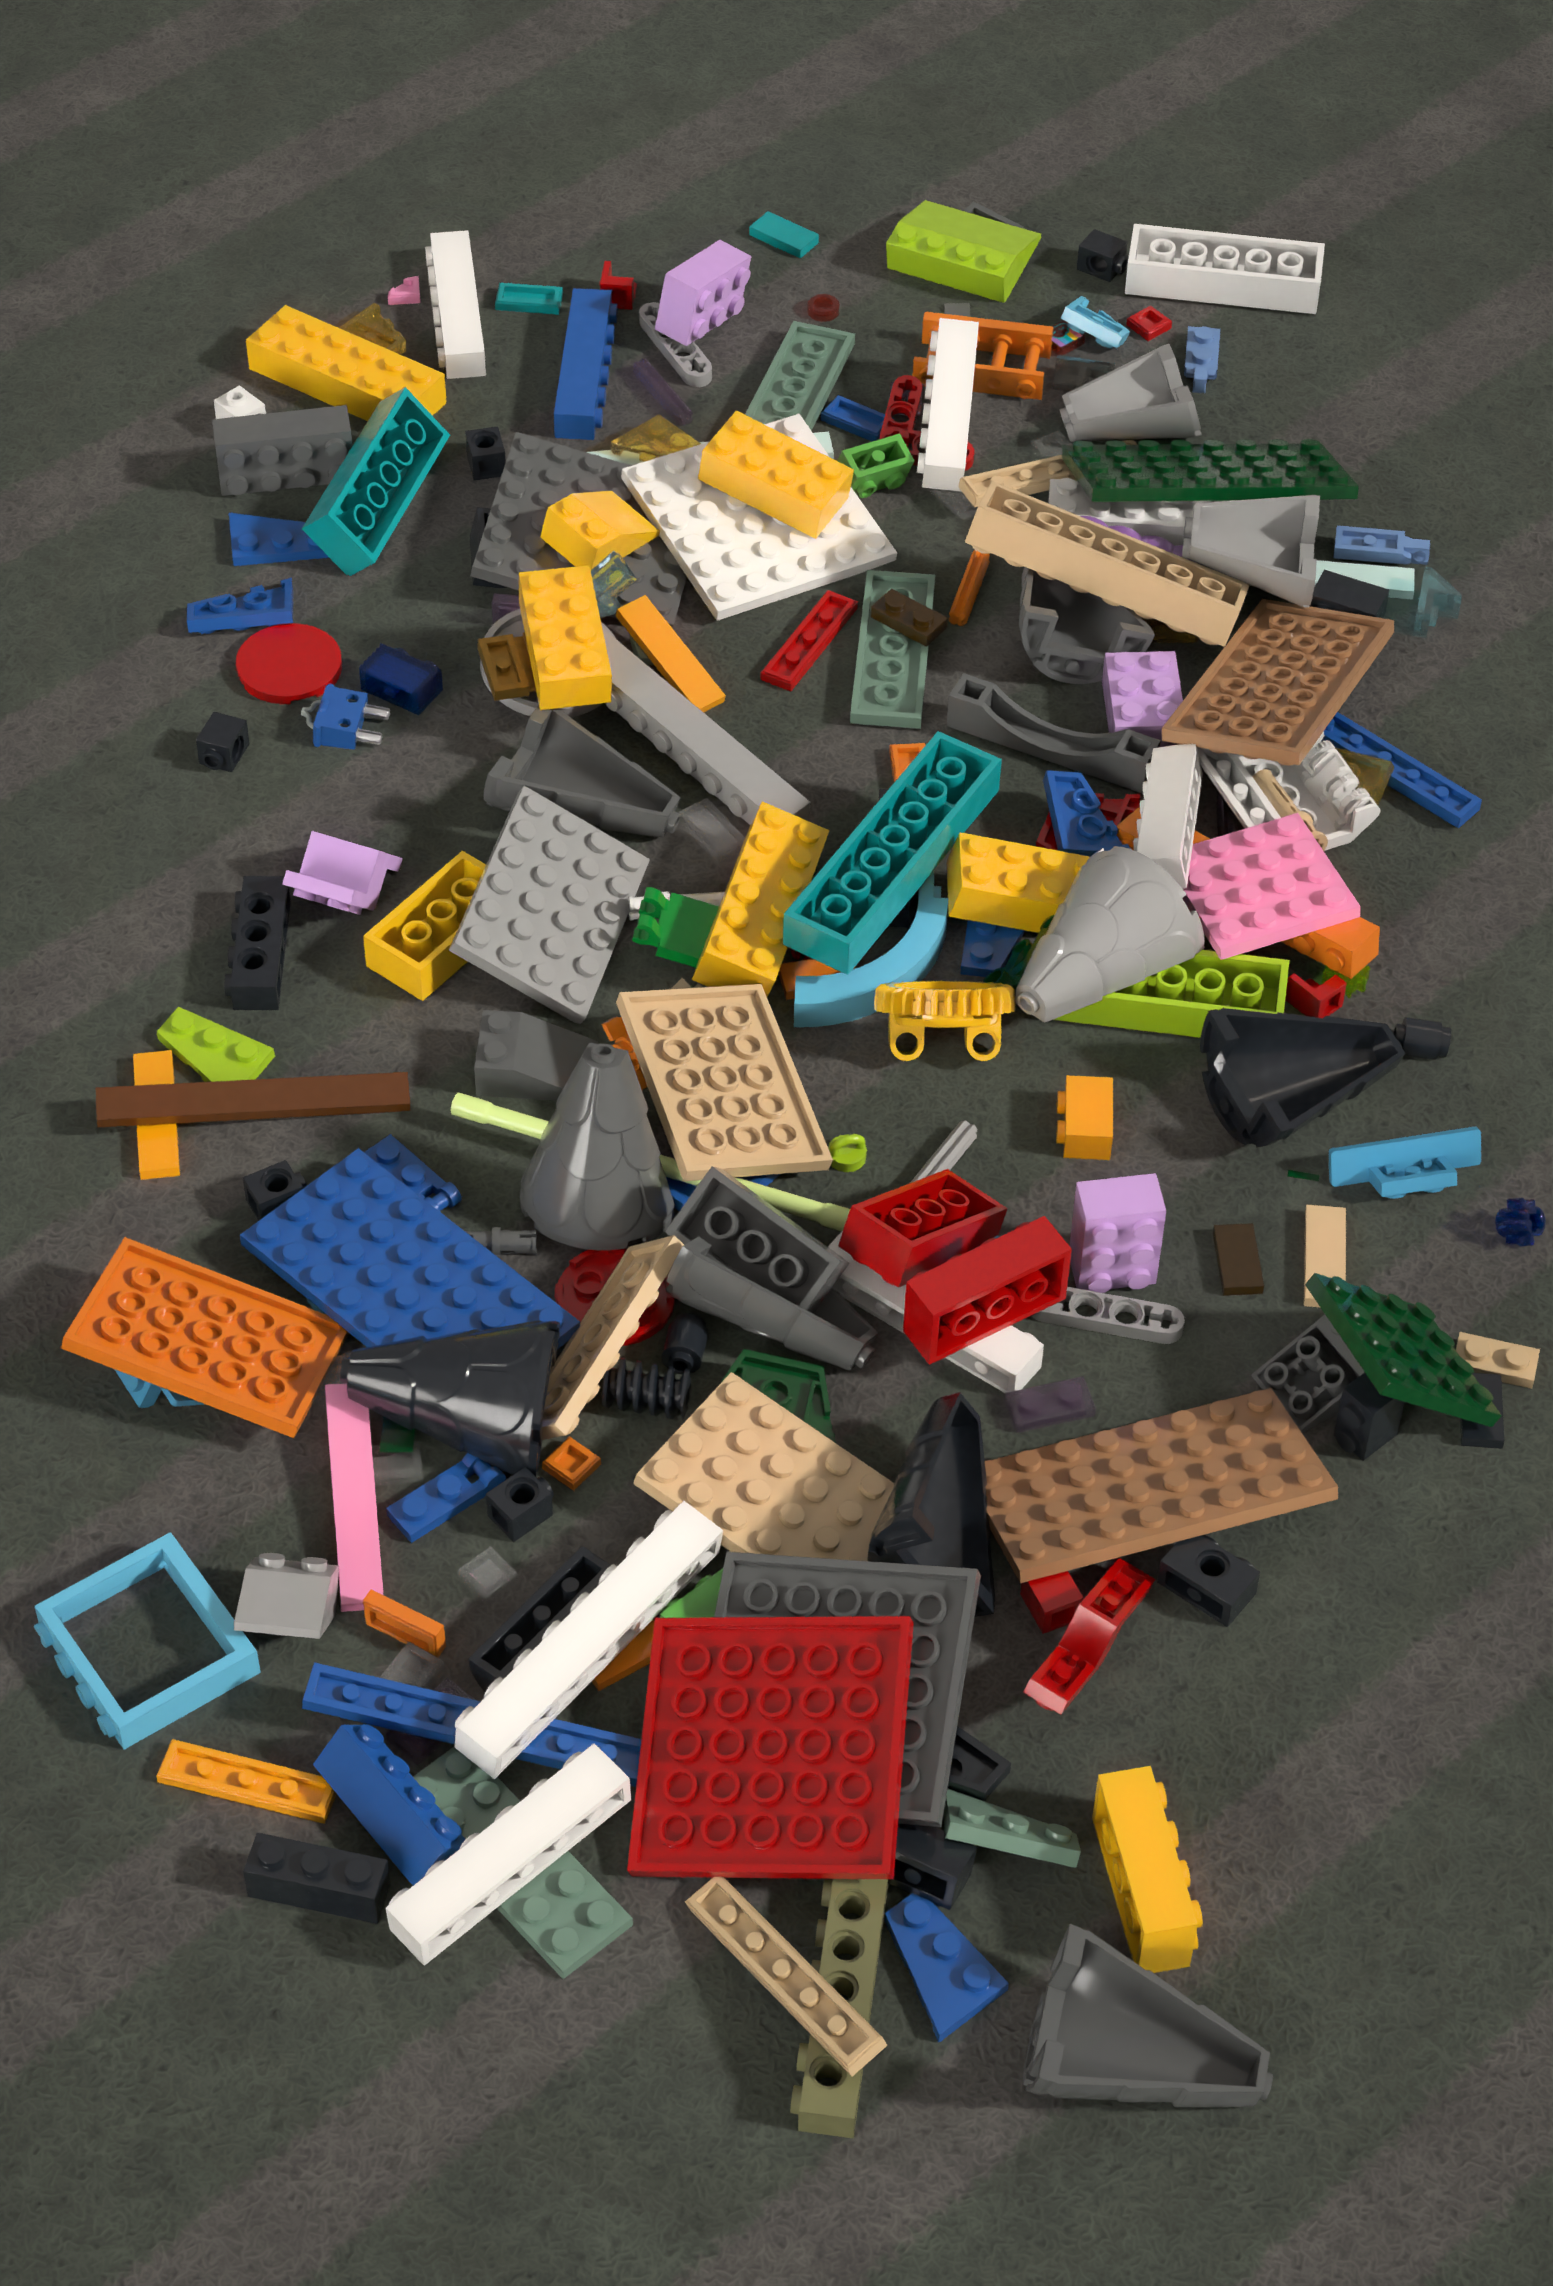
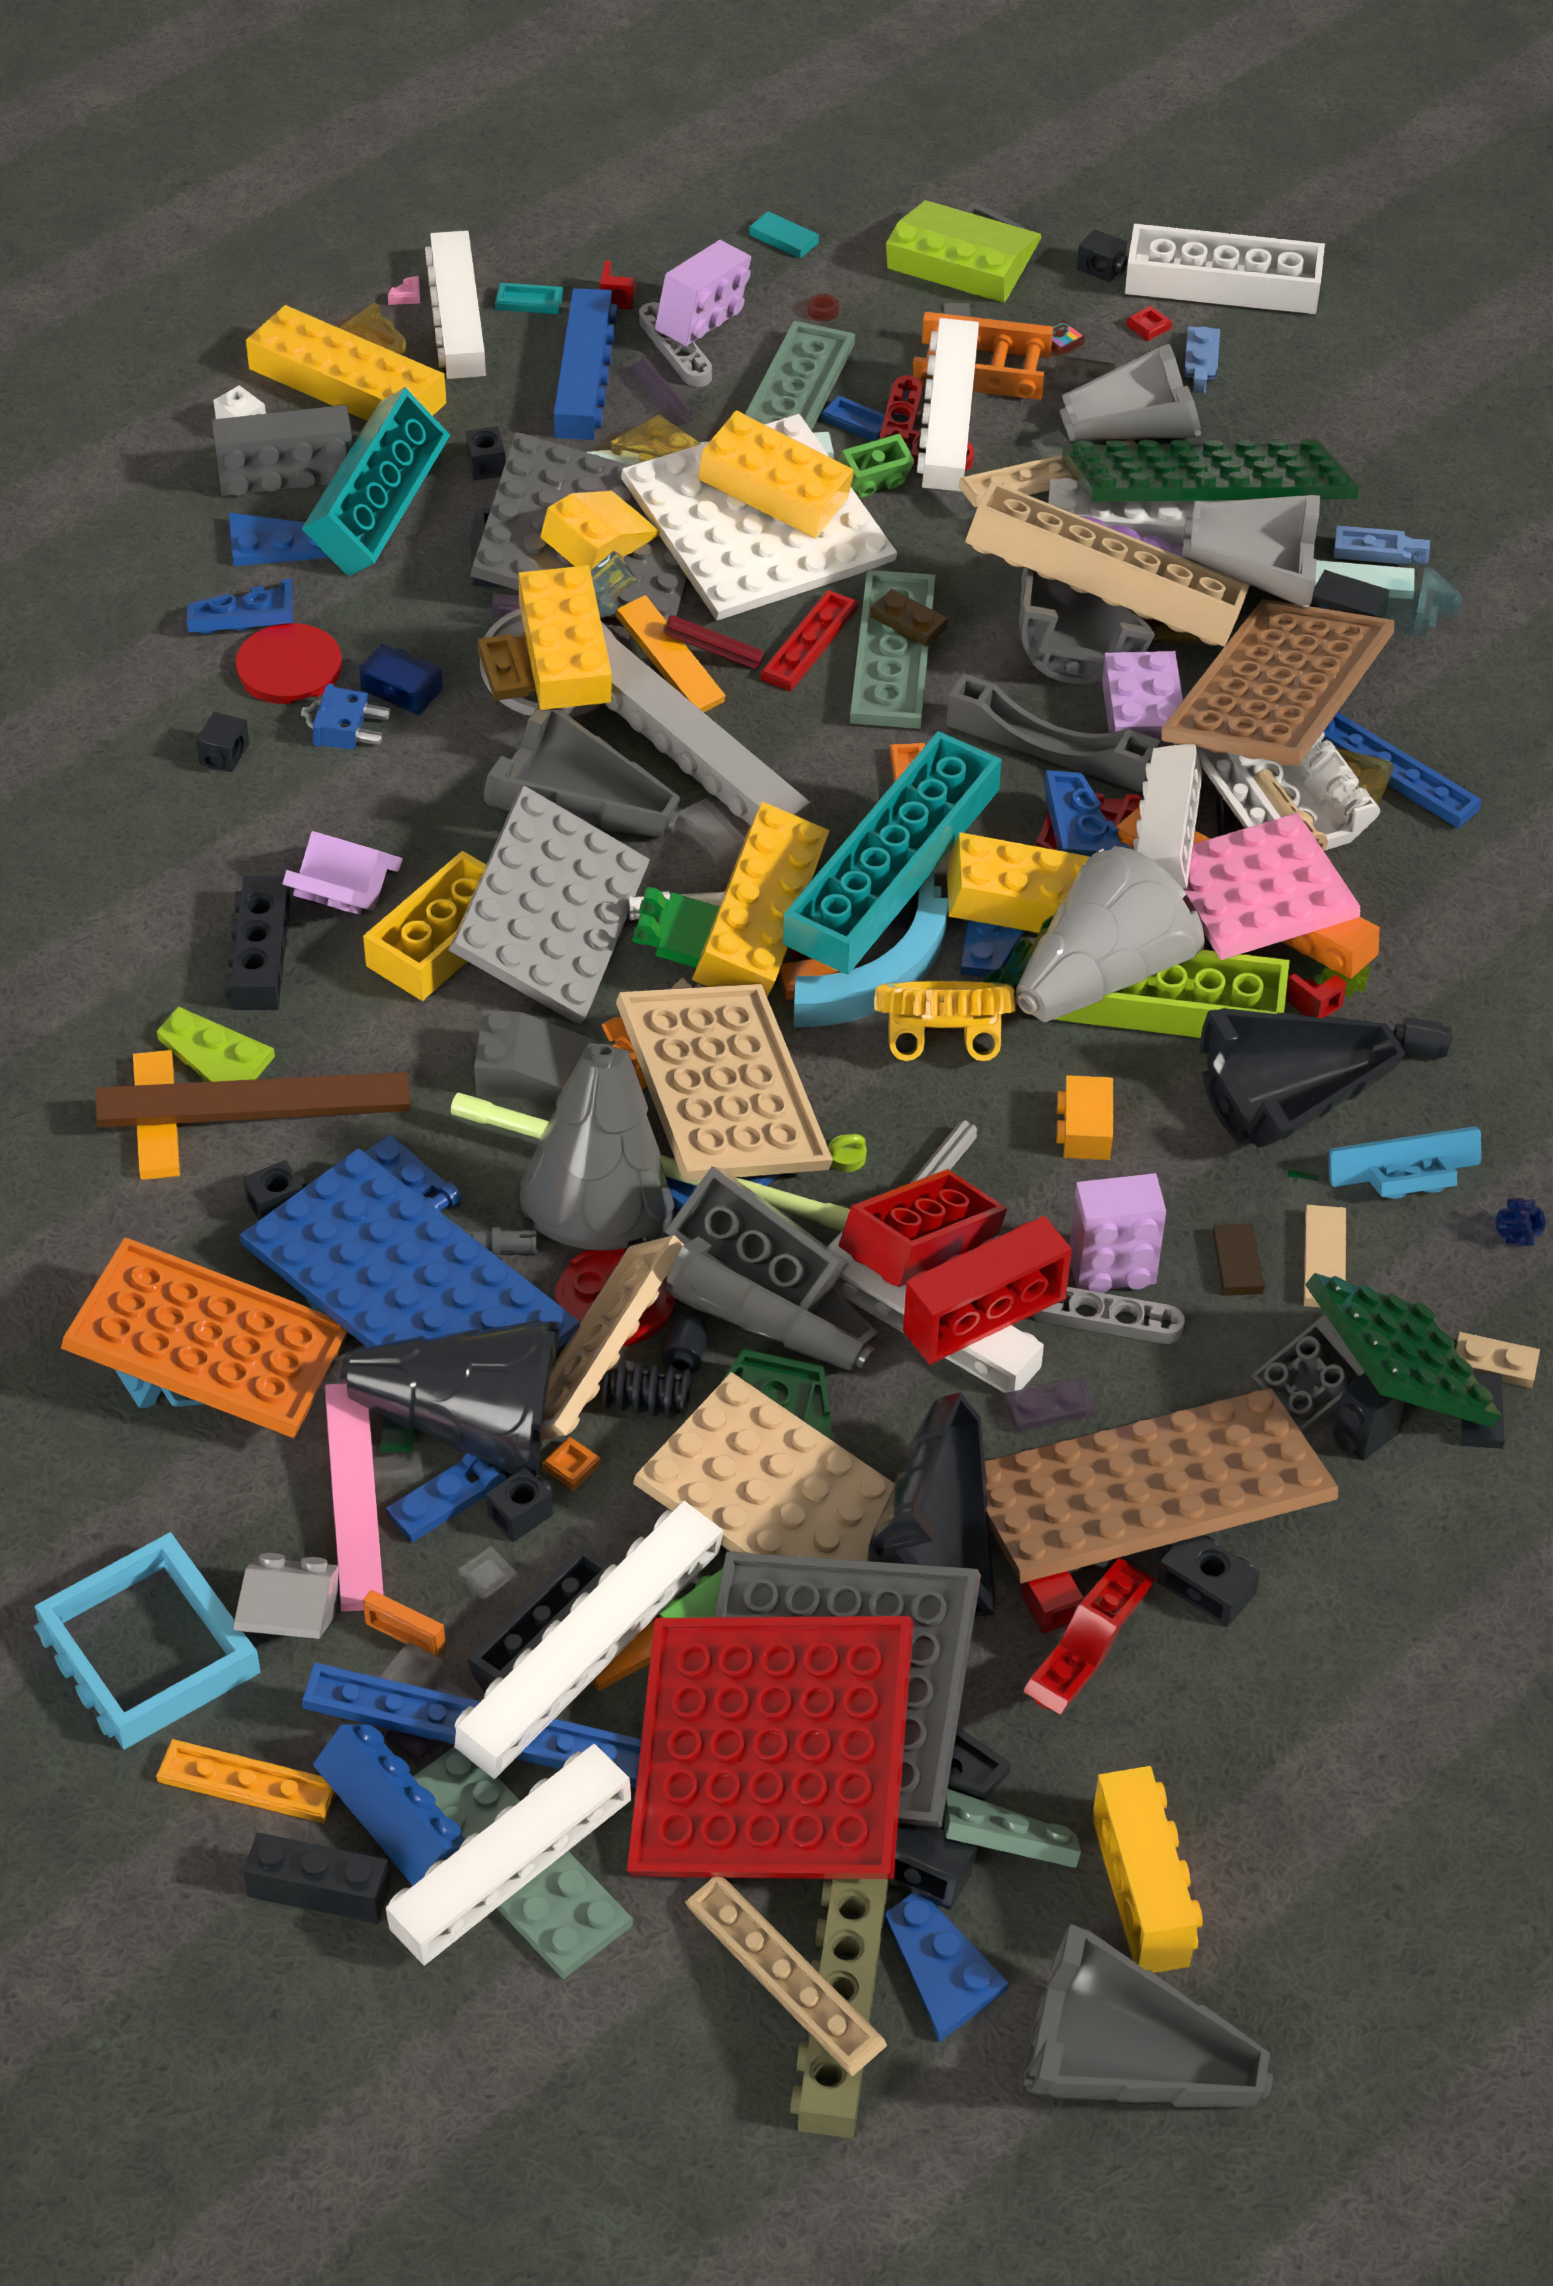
orange axle [949,550,990,626] -> none
medium azure wing [1061,296,1130,349] -> none
none -> dark red axle [663,615,763,669]

